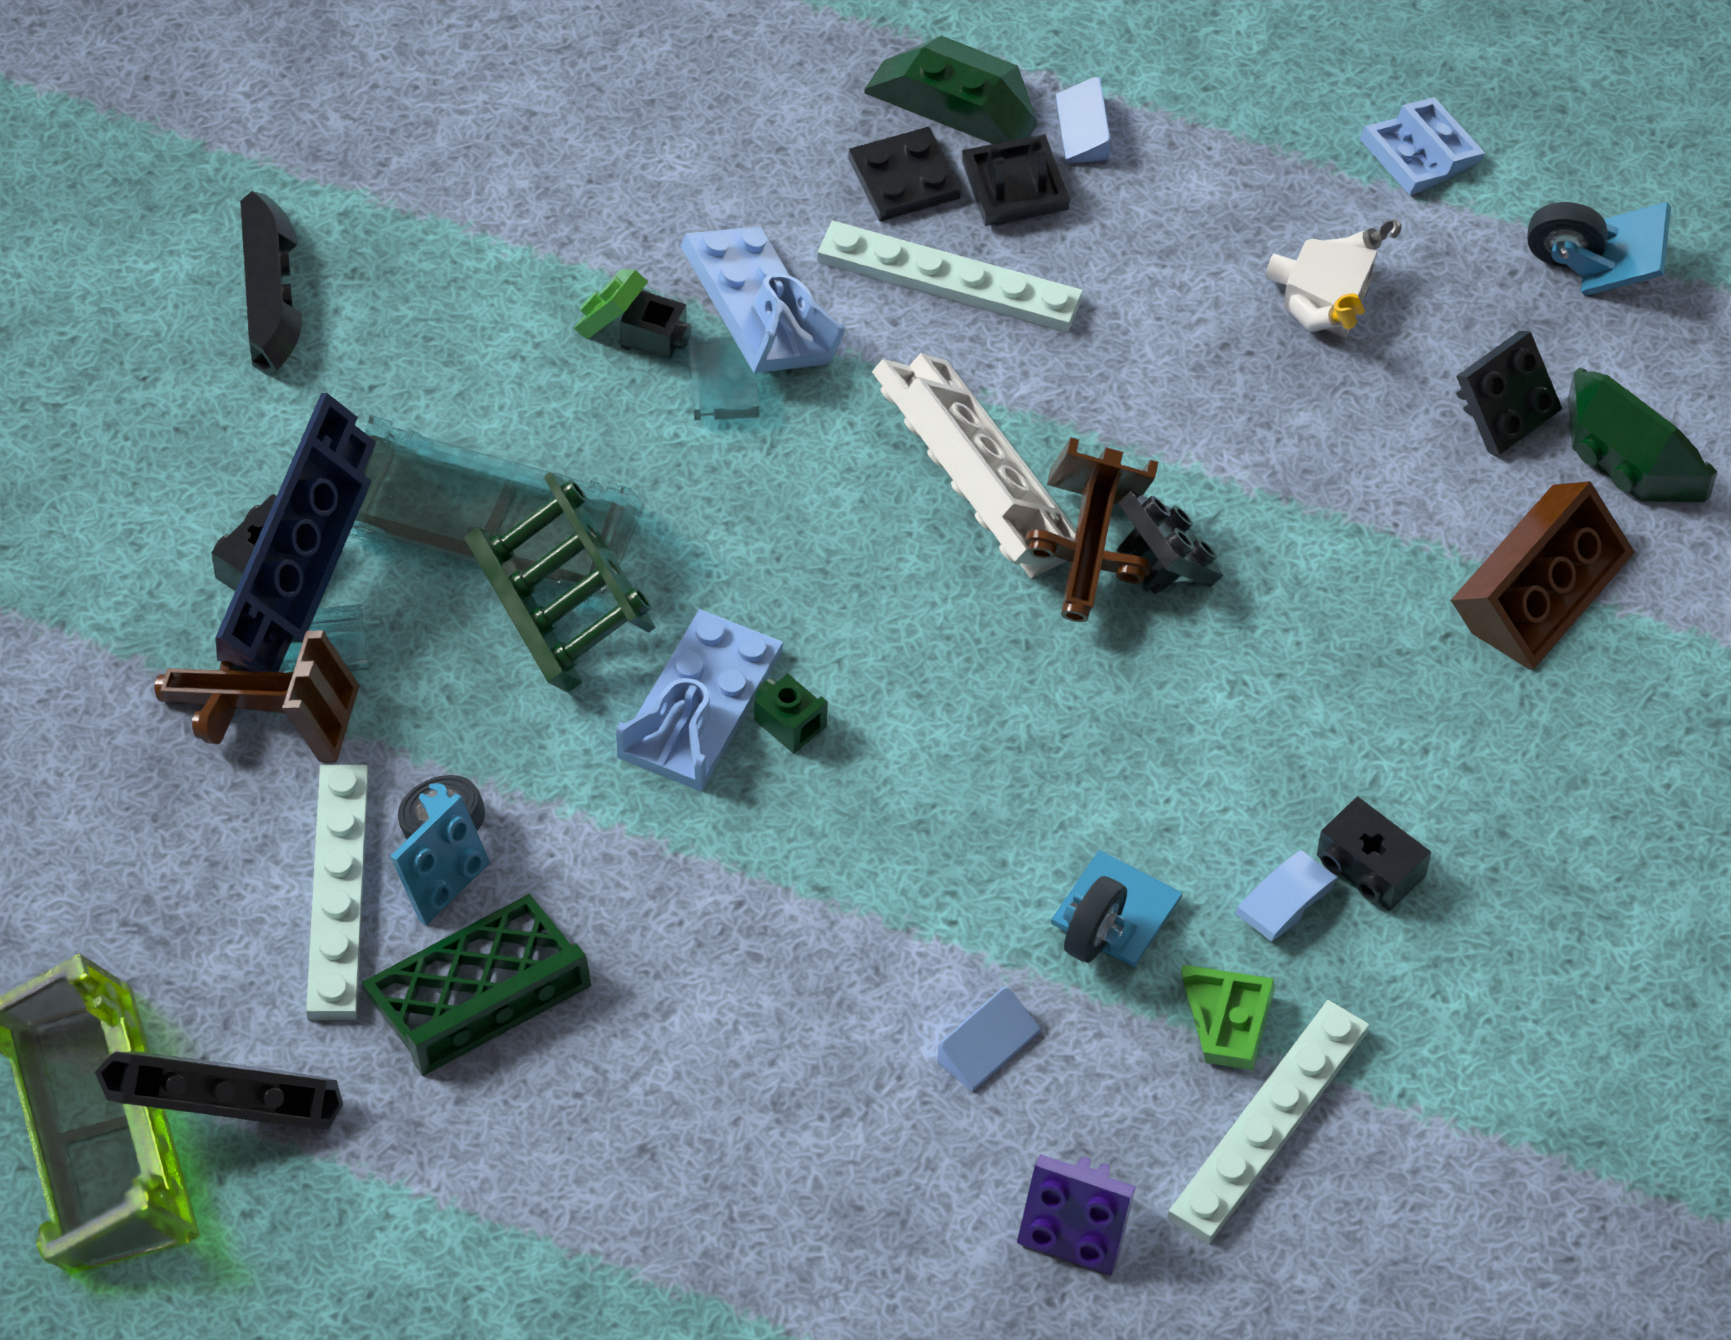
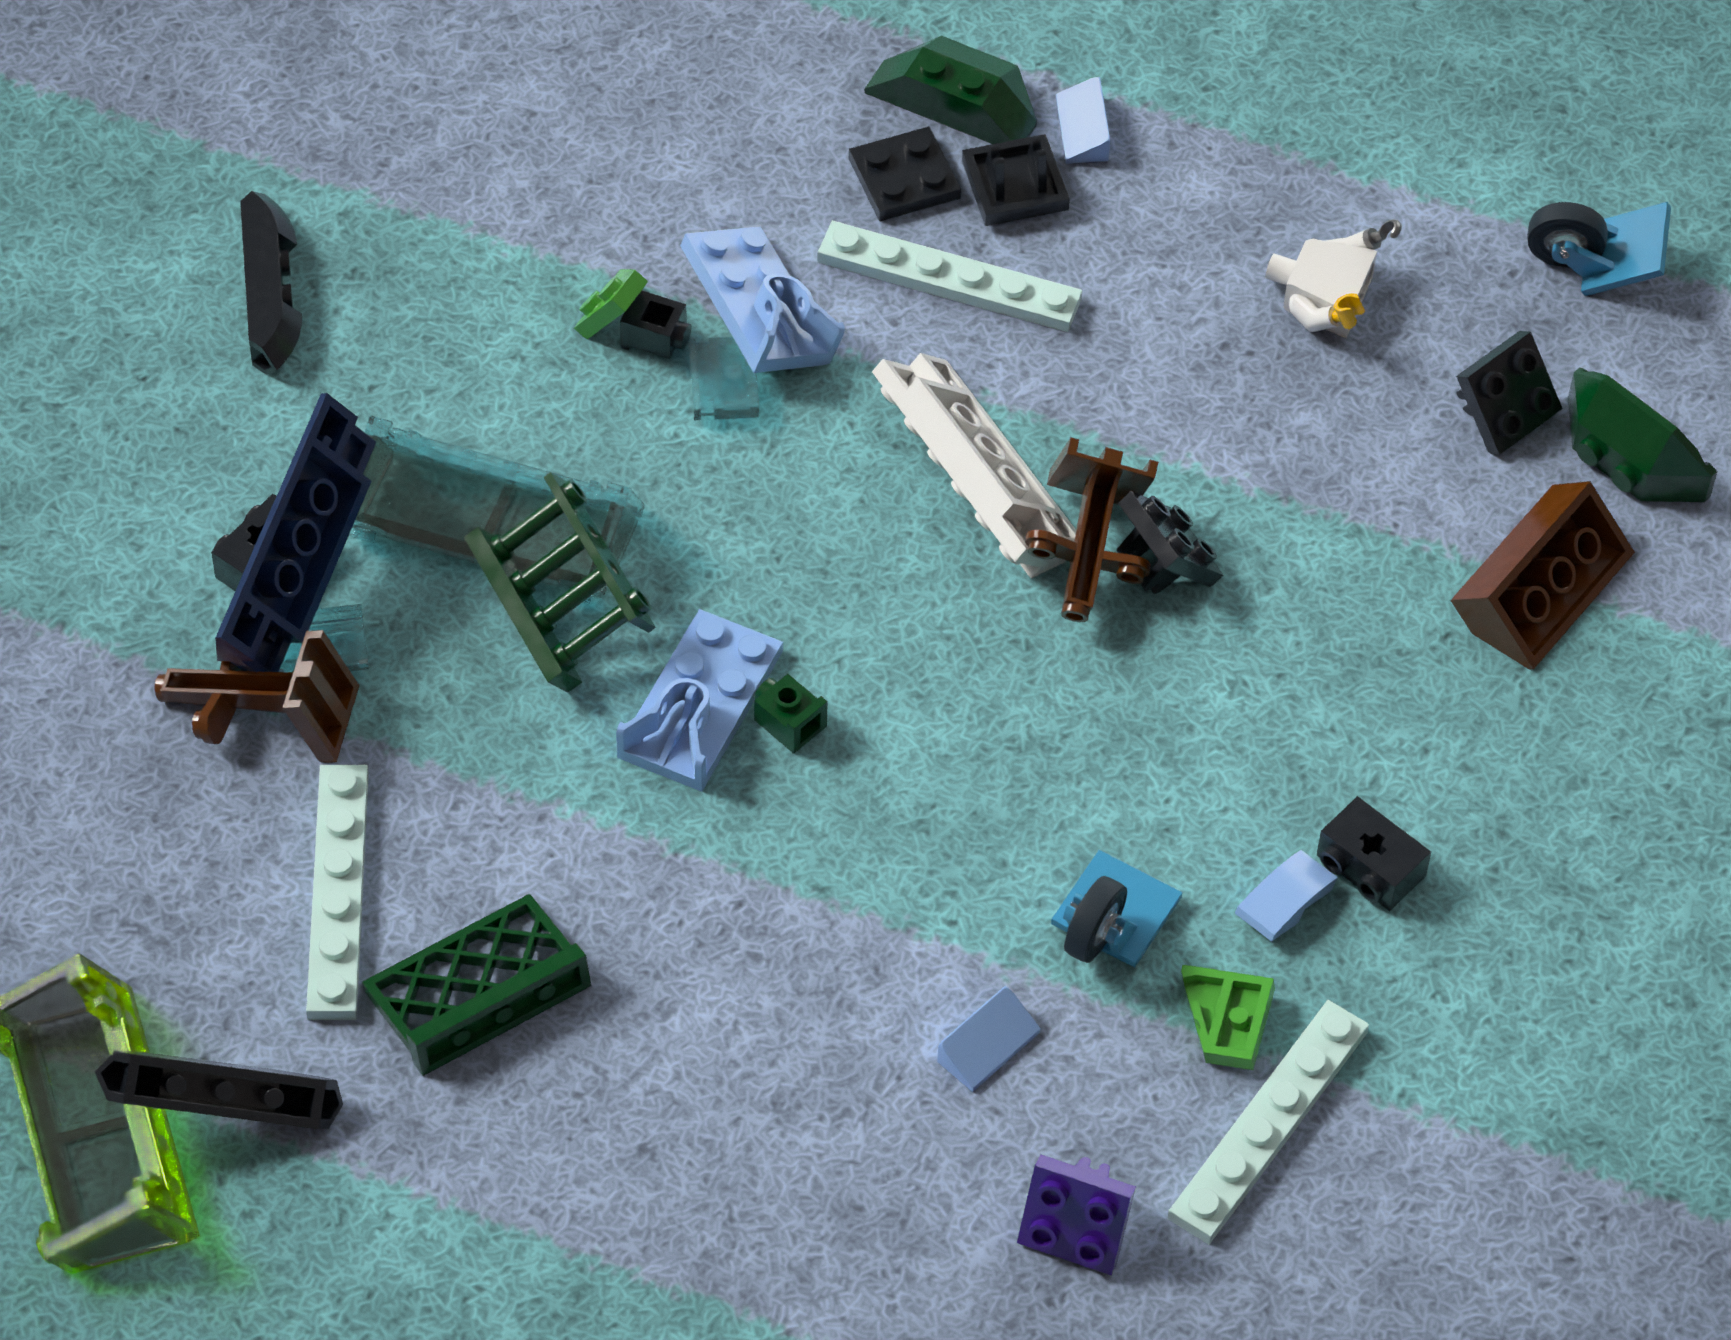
dark azure plate [390,775,490,926] -> none
light blue slope [1359,97,1485,196] -> none

